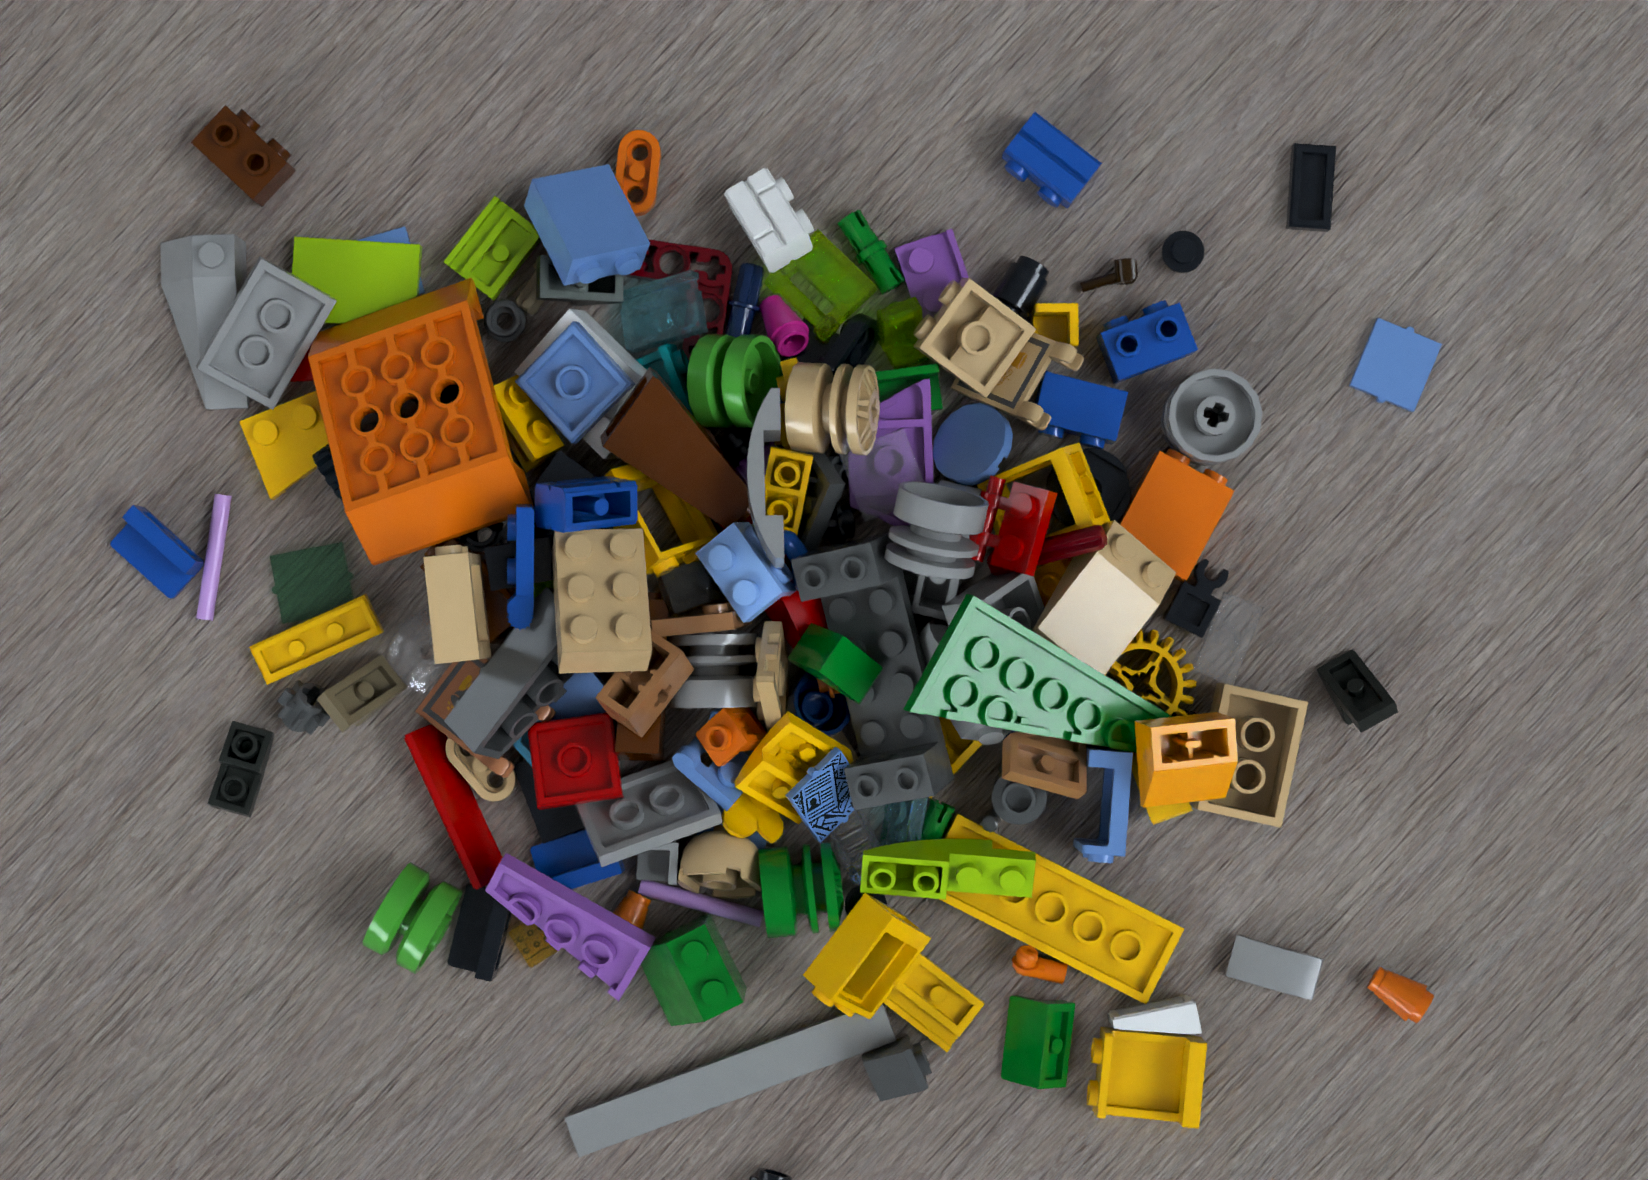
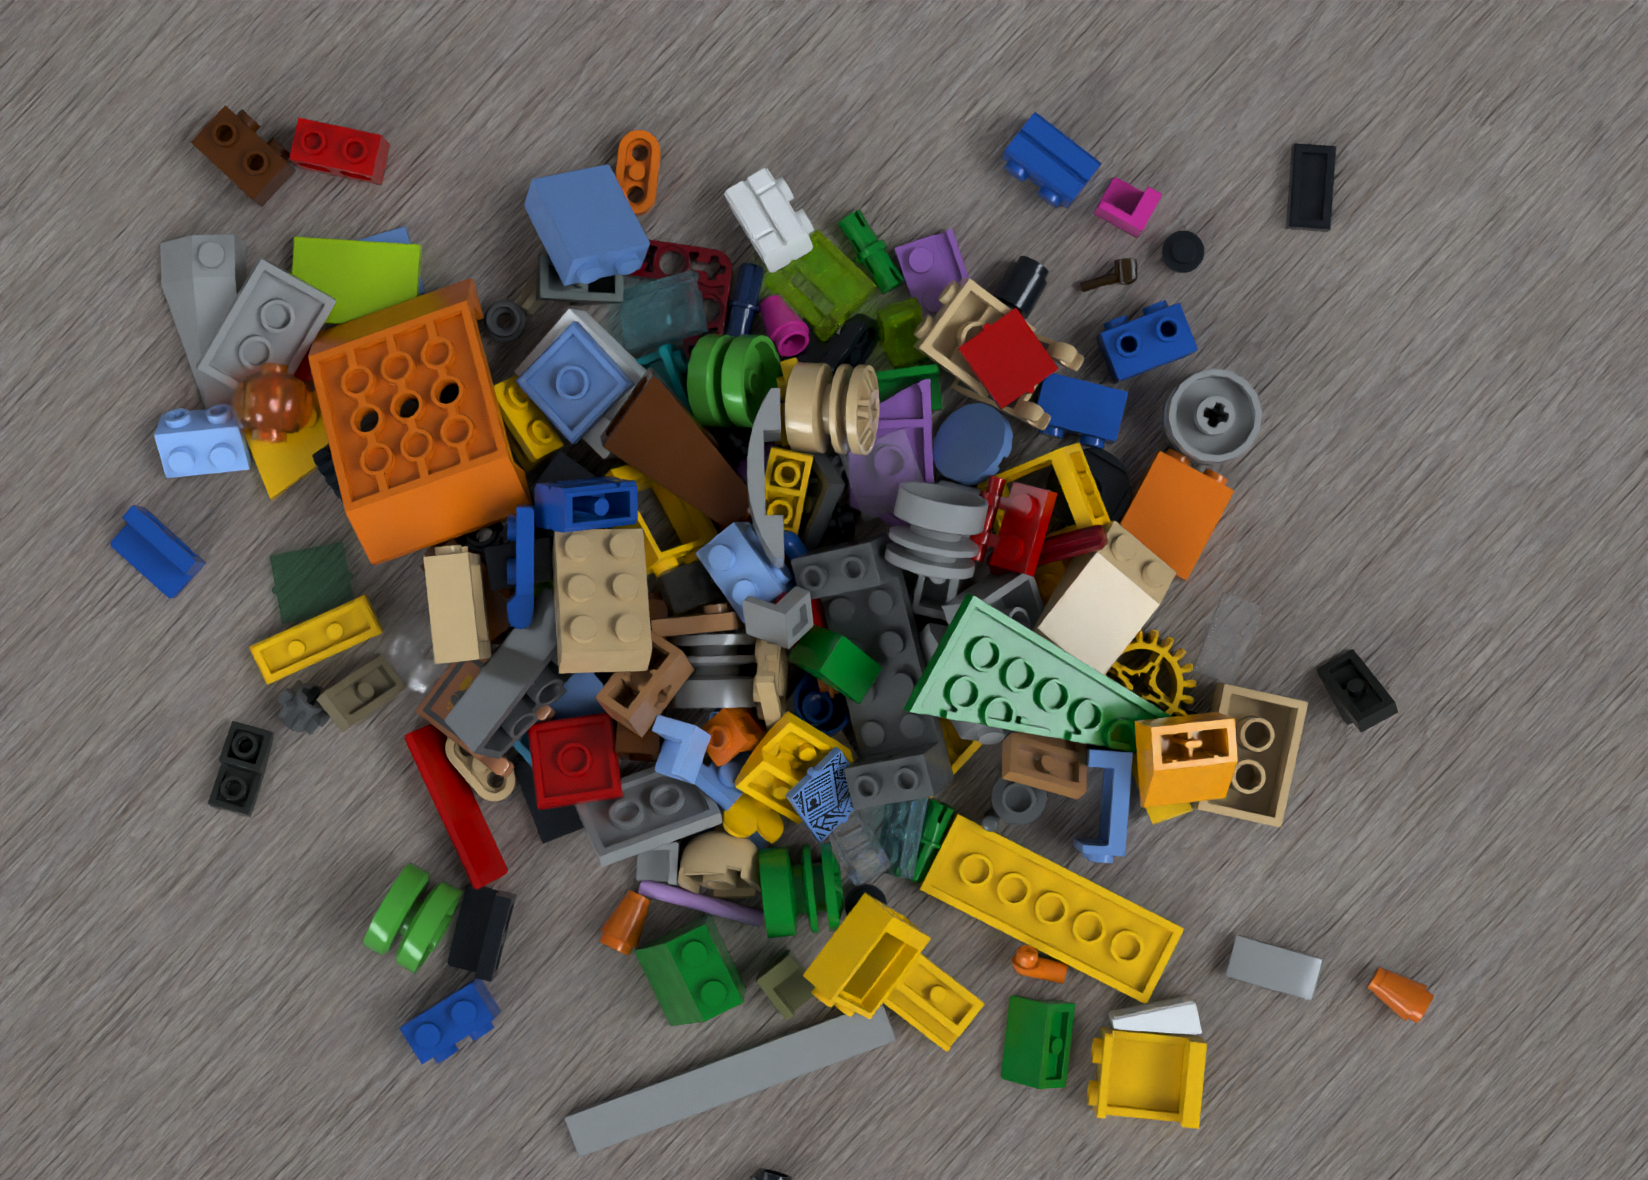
lavender bar [196,494,232,621] -> none
lime plate [444,196,541,301] -> none
medium lavender wing [485,853,656,1002] -> none
clear yellow tile [508,923,562,968] -> none
blue panel [530,829,625,889] -> none
lime slope [860,839,1036,900] -> none
dark grey slope [862,1035,932,1102] -> none
yellow panel [1032,303,1079,348] -> none
black plate [1163,559,1229,638] -> none
medium blue piece [1349,318,1442,412] -> none
none -> light blue bracket [154,404,252,478]
none -> clear orange plant [231,363,313,443]
none -> red brick [289,117,390,186]
none -> blue brick [399,978,501,1064]
none -> light blue panel [652,714,711,784]
none -> light grey panel [742,586,814,649]
none -> olive panel [756,950,815,1021]
none -> red piece [958,308,1059,410]
none -> dark pink panel [1093,177,1163,238]

